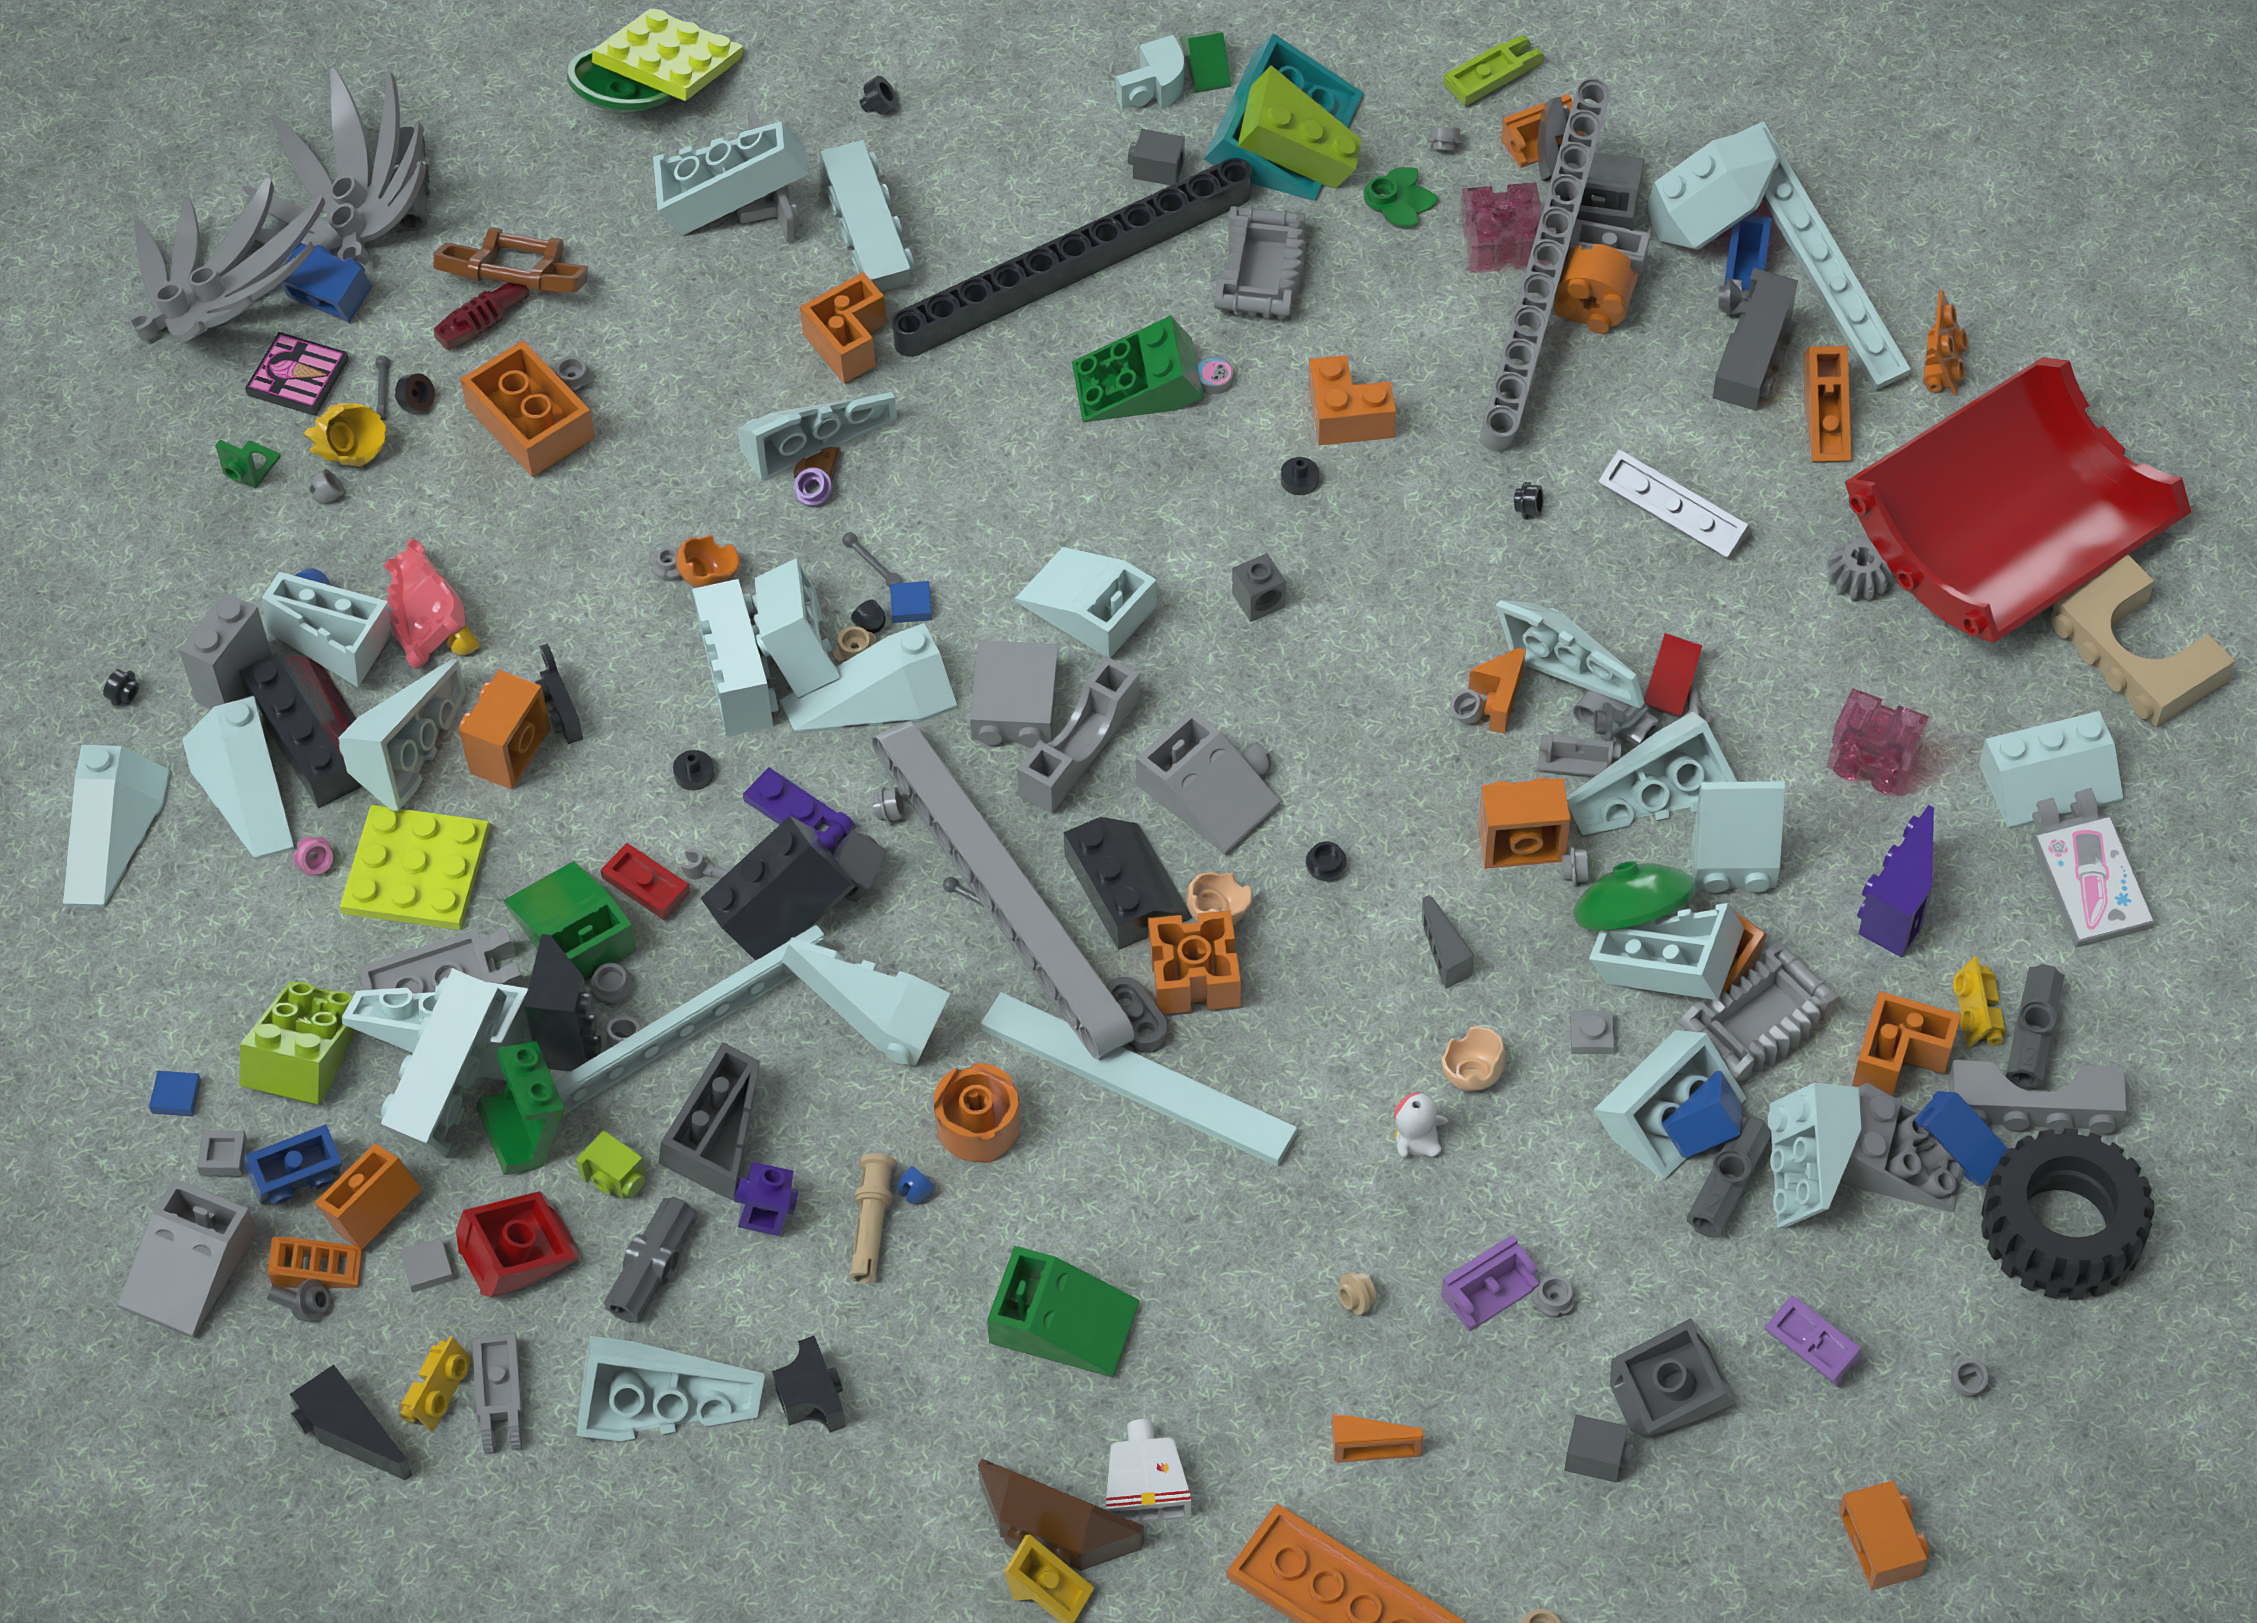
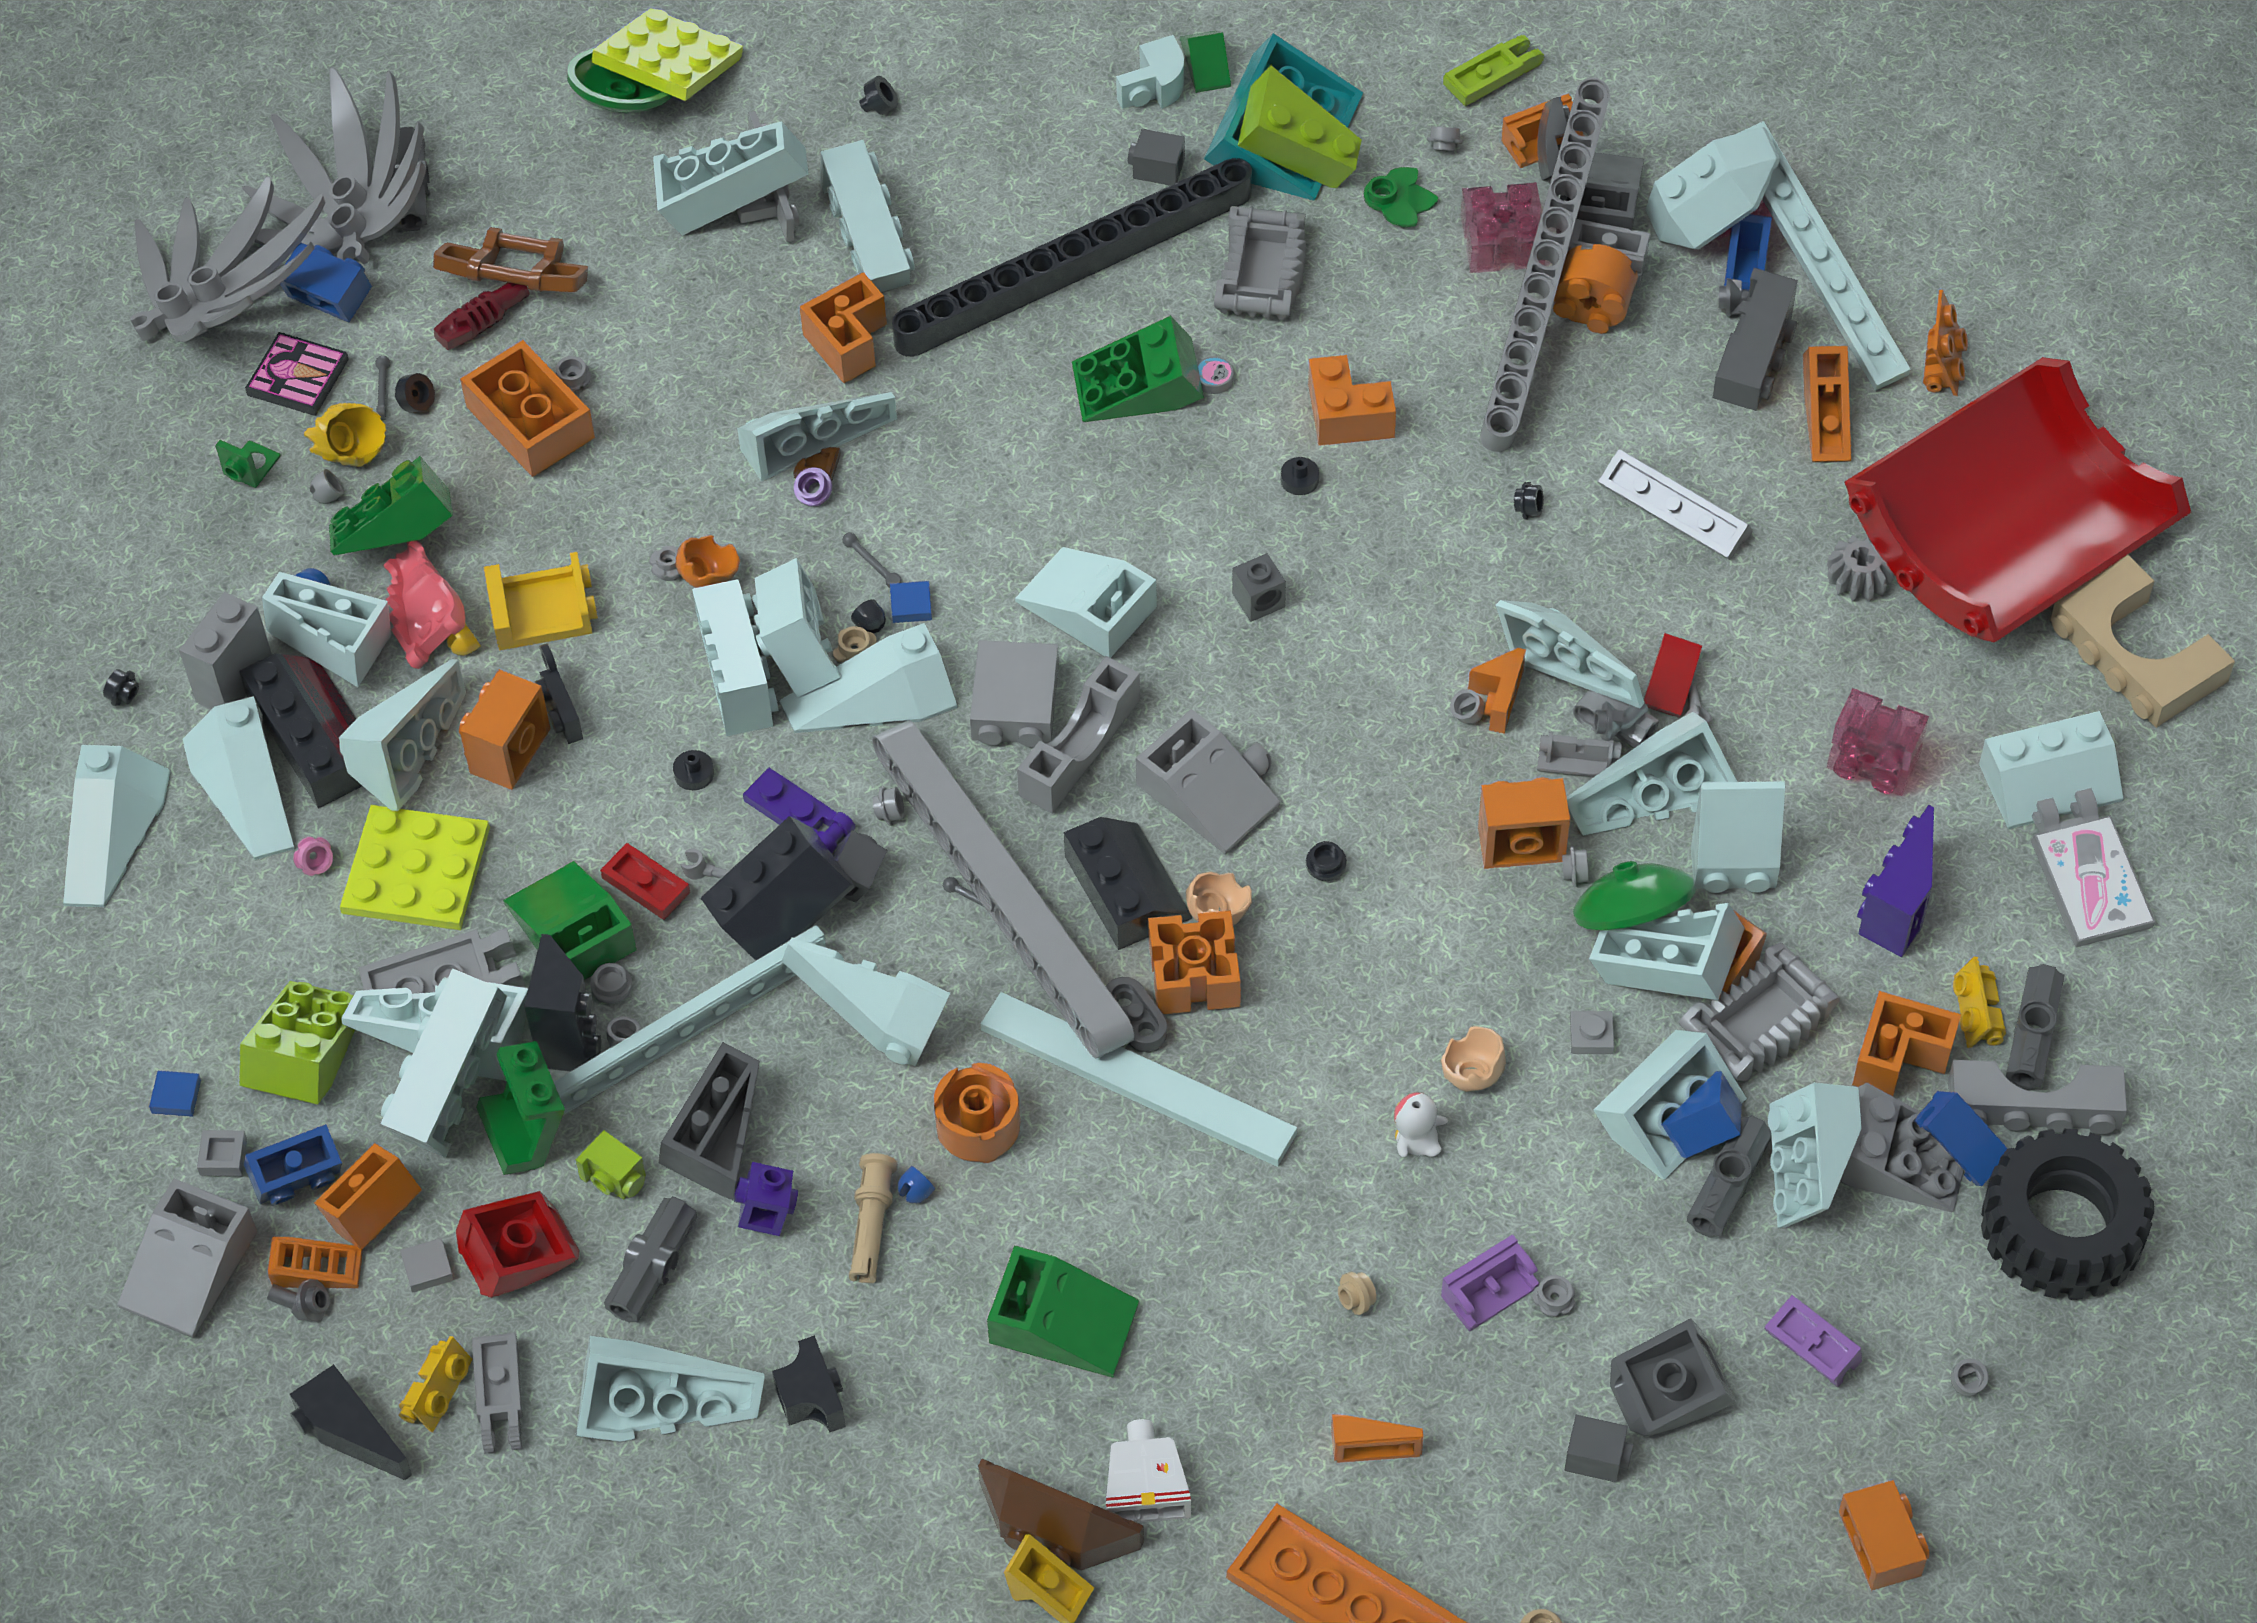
dark grey slope [1421,895,1474,989] -> none
none -> green slope [329,456,453,556]
none -> yellow panel [484,552,598,651]

